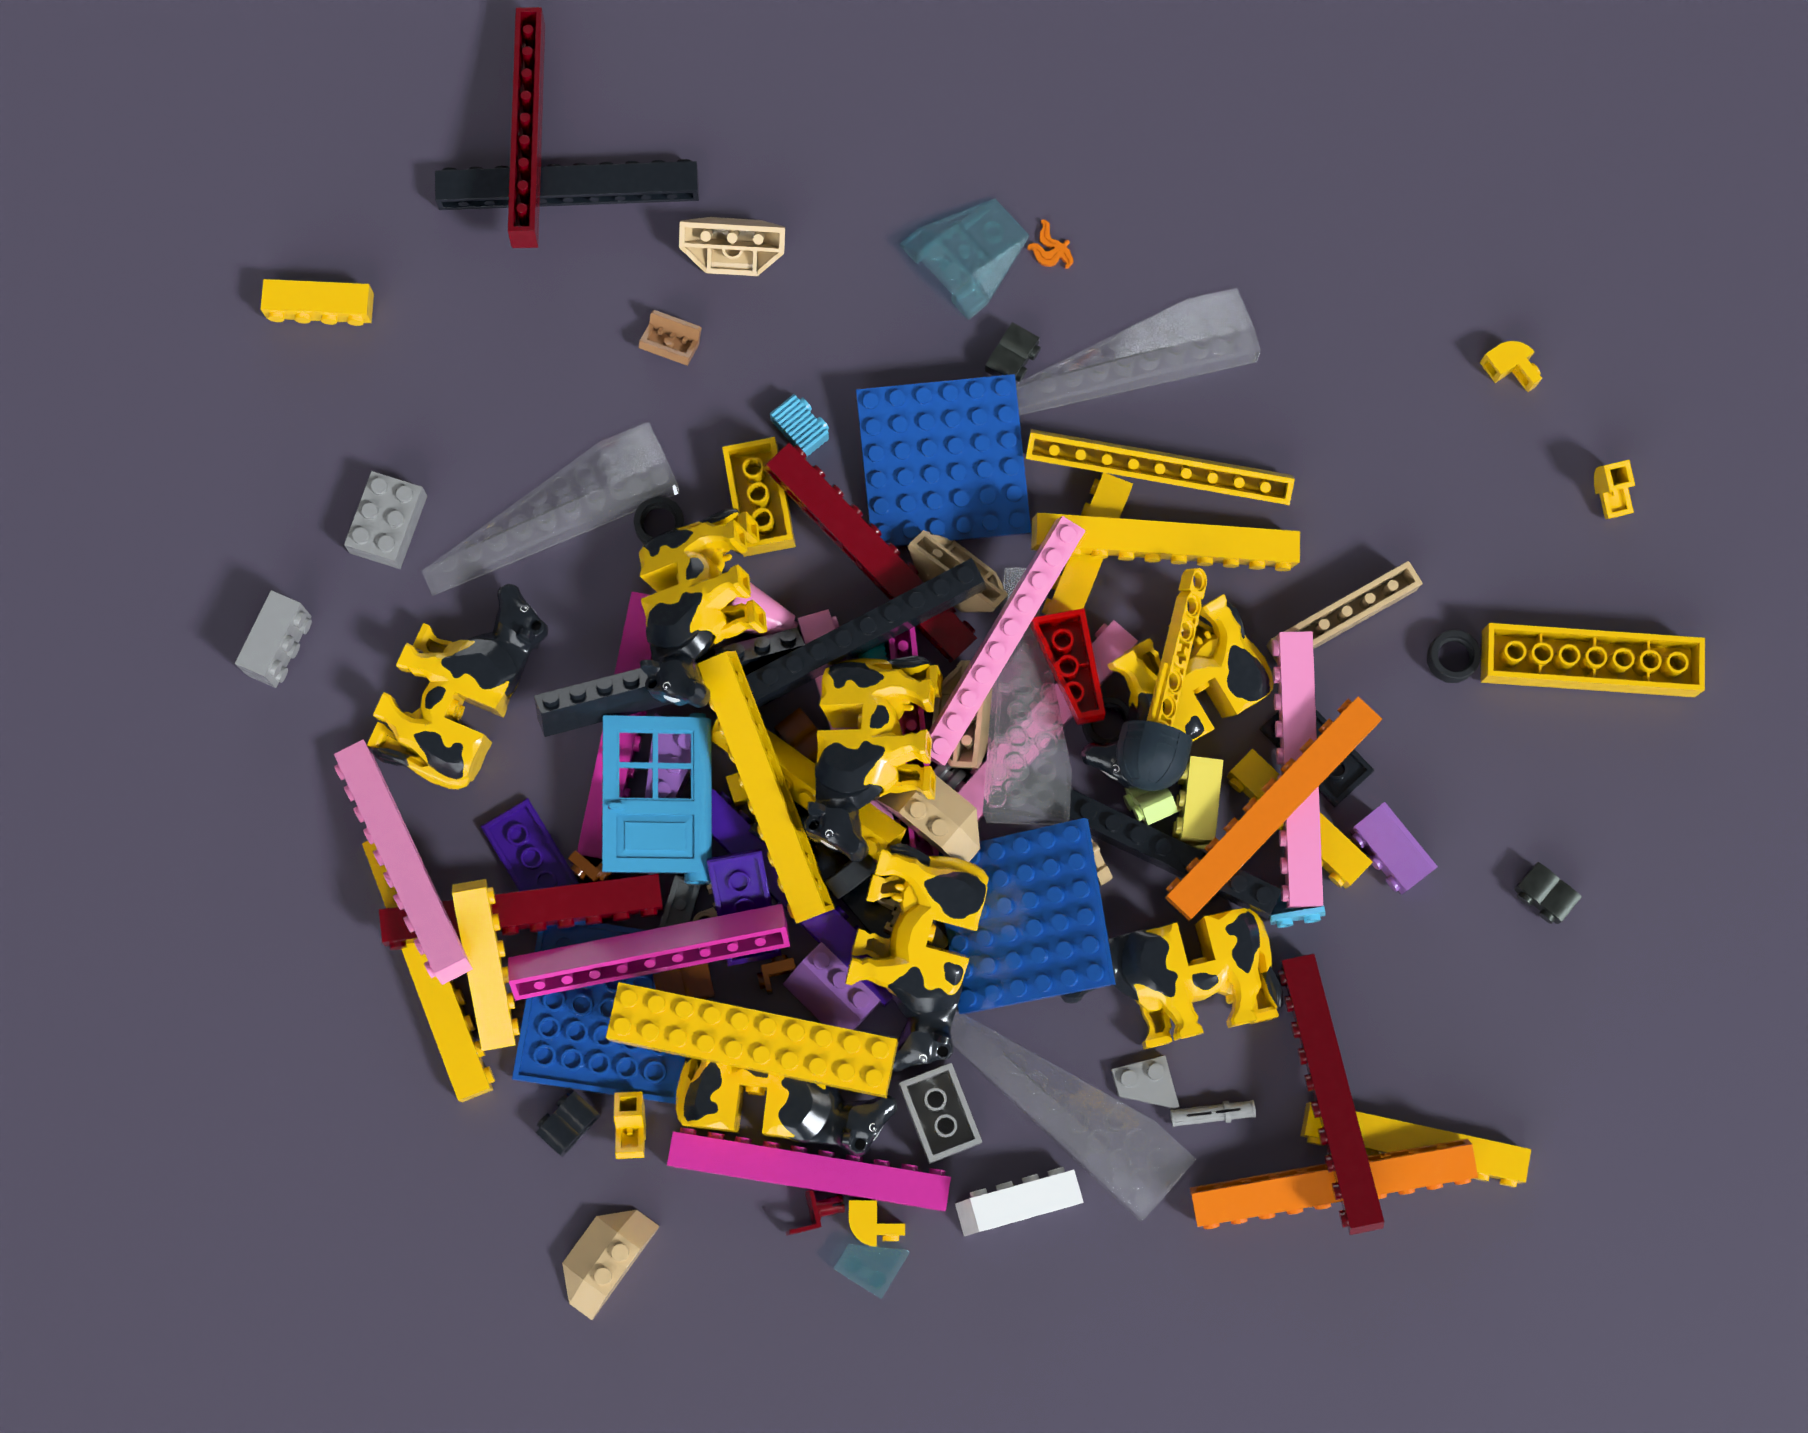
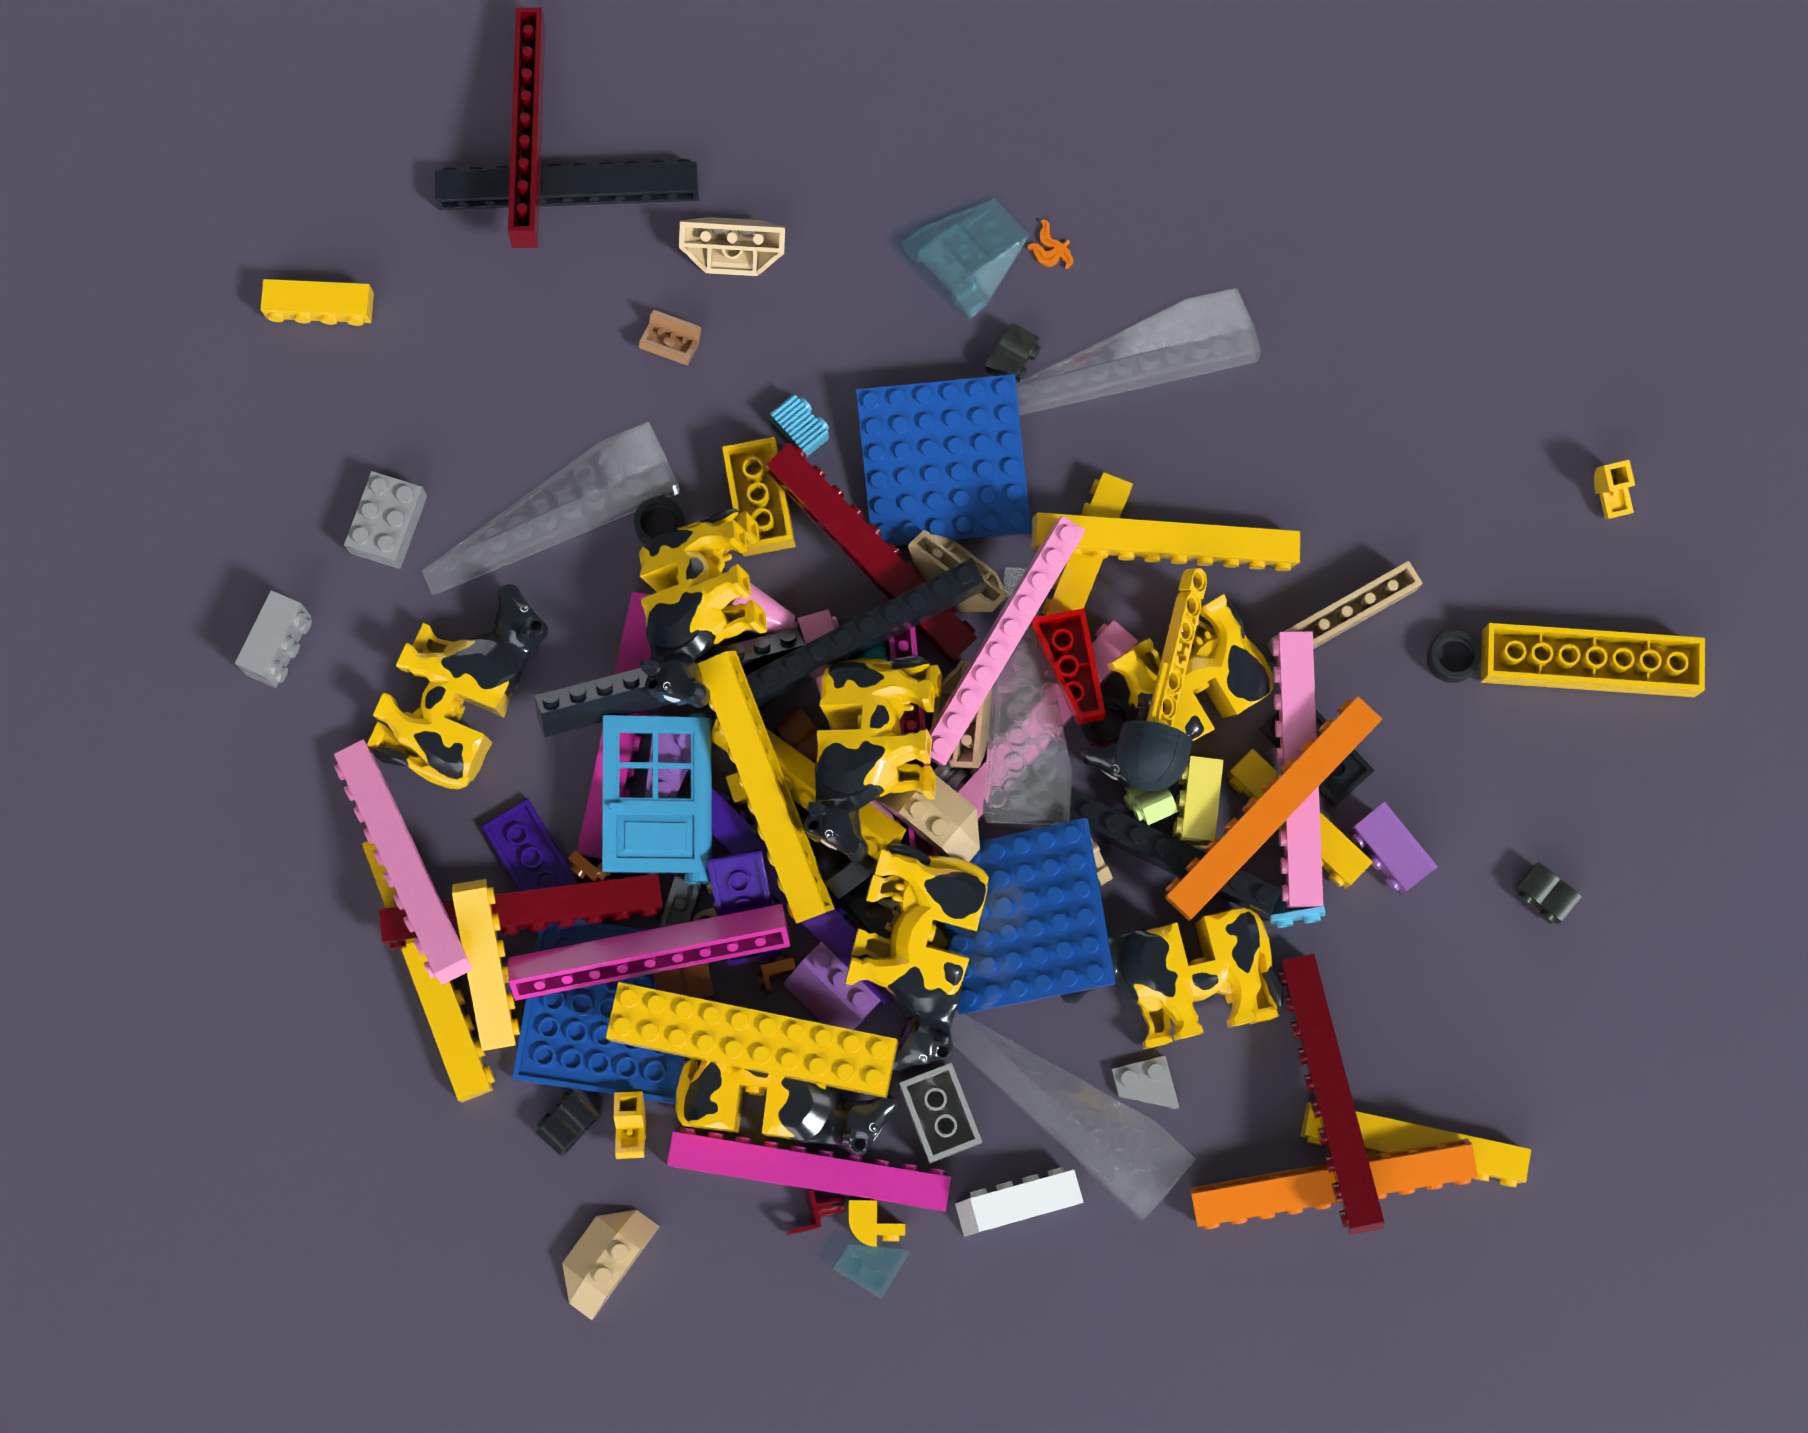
yellow brick [1026,429,1295,505] -> none
light grey pin [1170,1100,1256,1127] -> none
yellow brick [1480,341,1542,392] -> none

